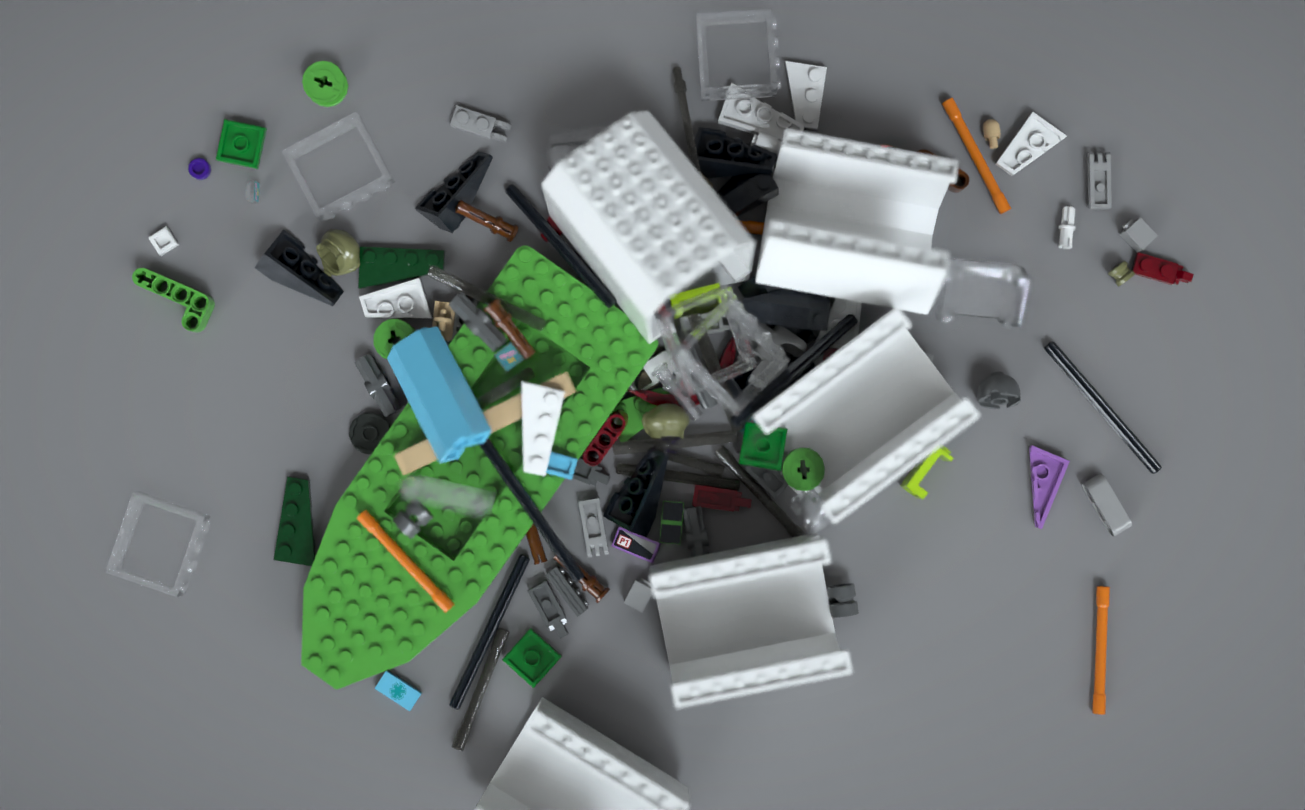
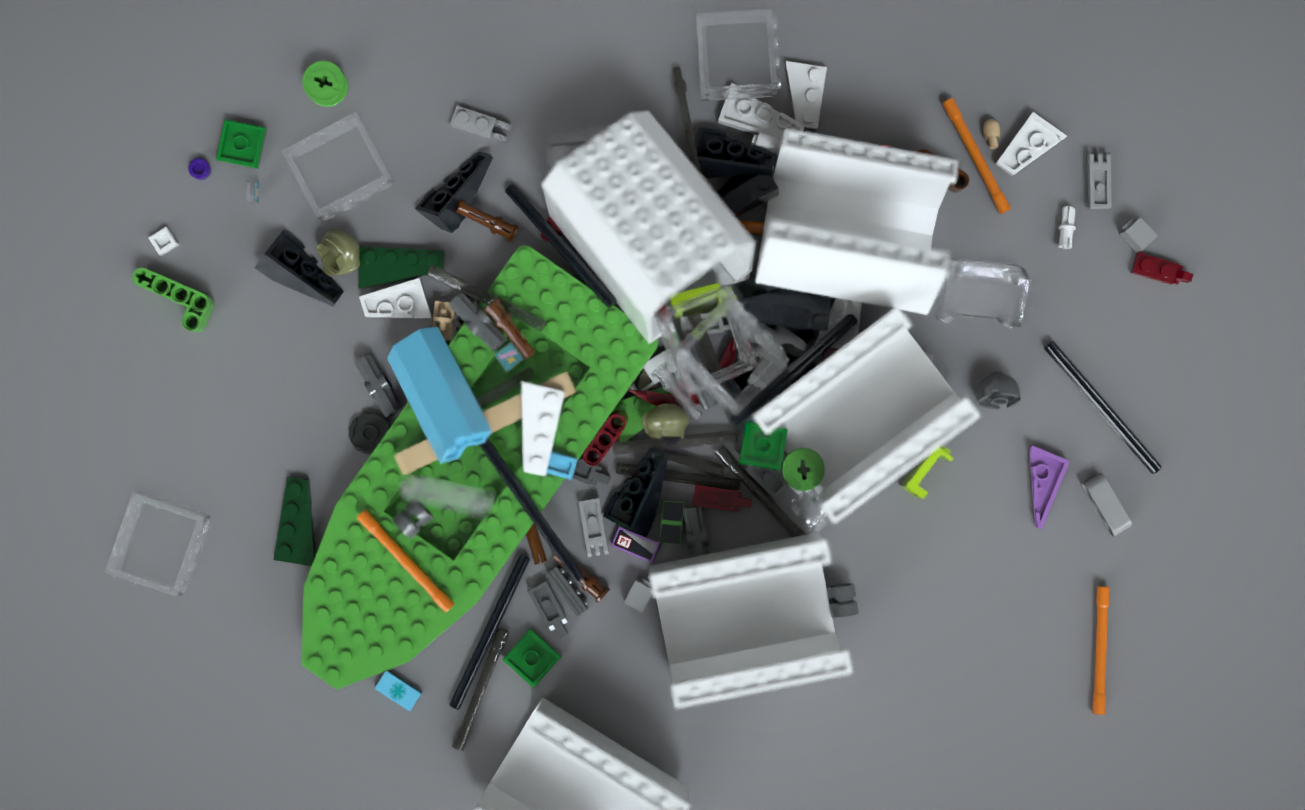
bright green piece [373,319,416,359] -> none
olive wheel [1108,260,1135,286] -> none

